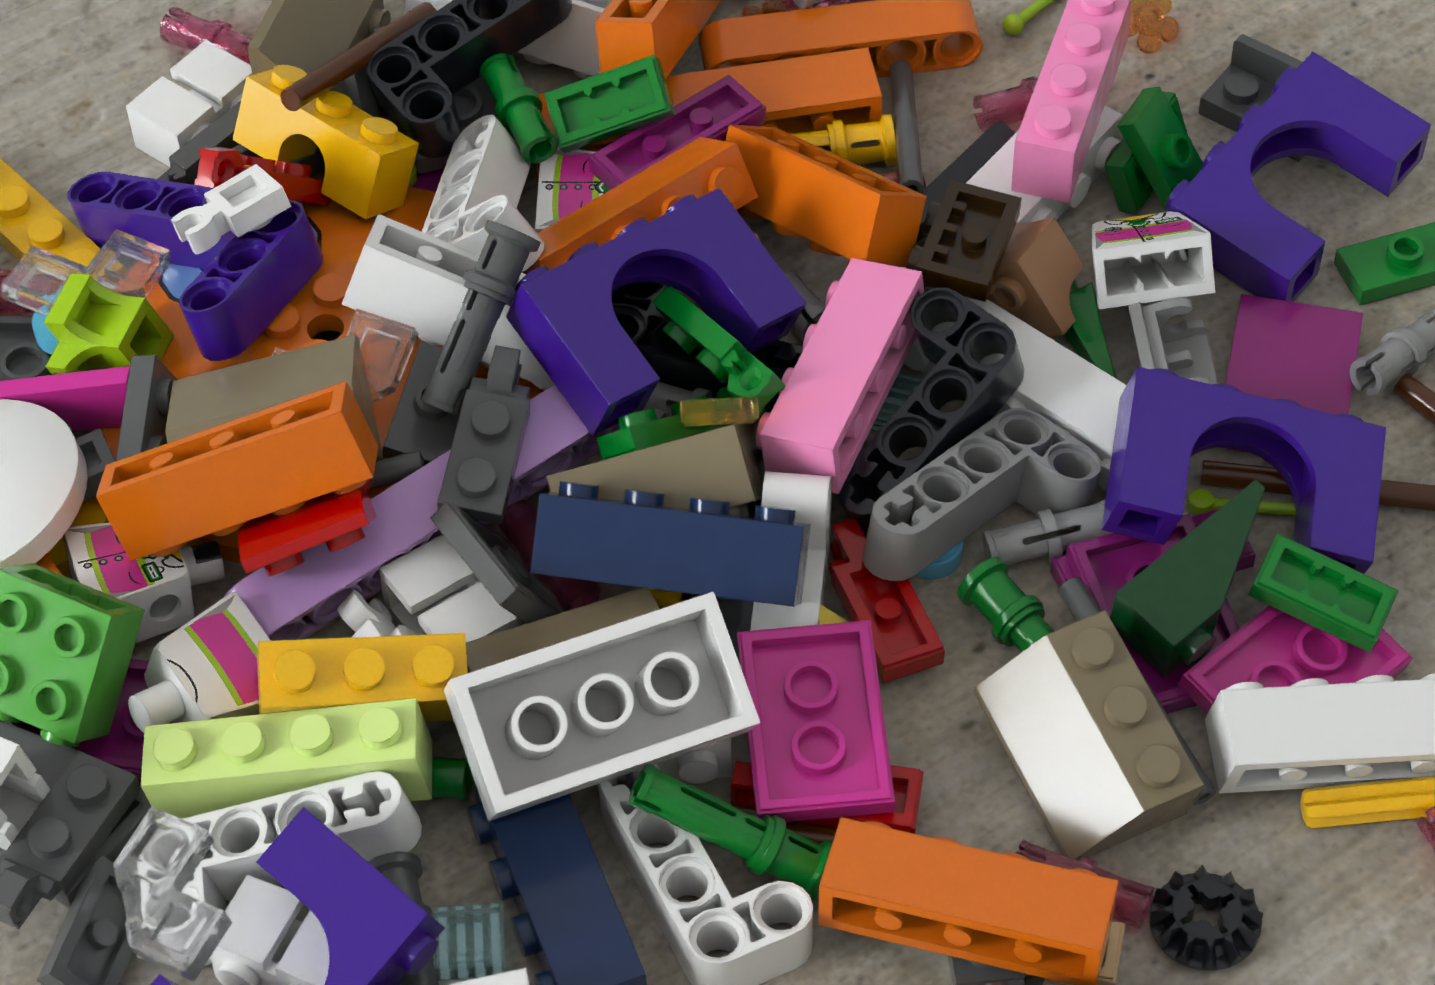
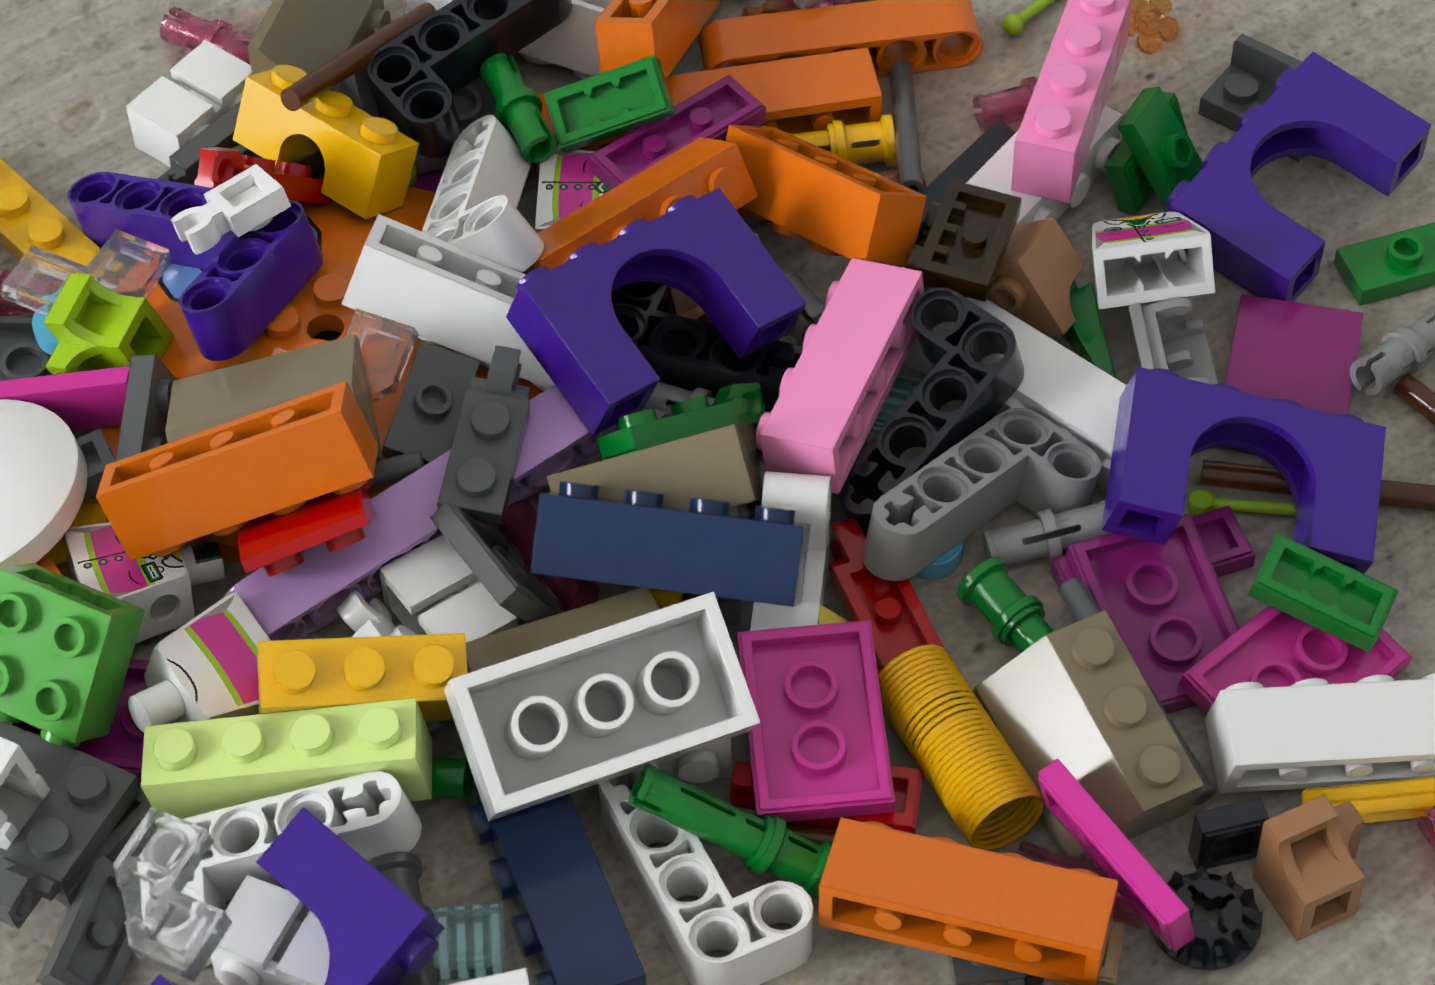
dark grey pin [420,220,541,417] -> none
green hinge [652,286,786,414] -> none
clear yellow tile [680,397,759,427] -> none
dark green slope [1110,480,1265,678] -> none
none -> yellow piece [878,644,1044,850]
none -> dark pink tile [1038,758,1195,952]
none -> black tile [1188,798,1269,870]
none -> medium nougat brick [1253,794,1366,941]

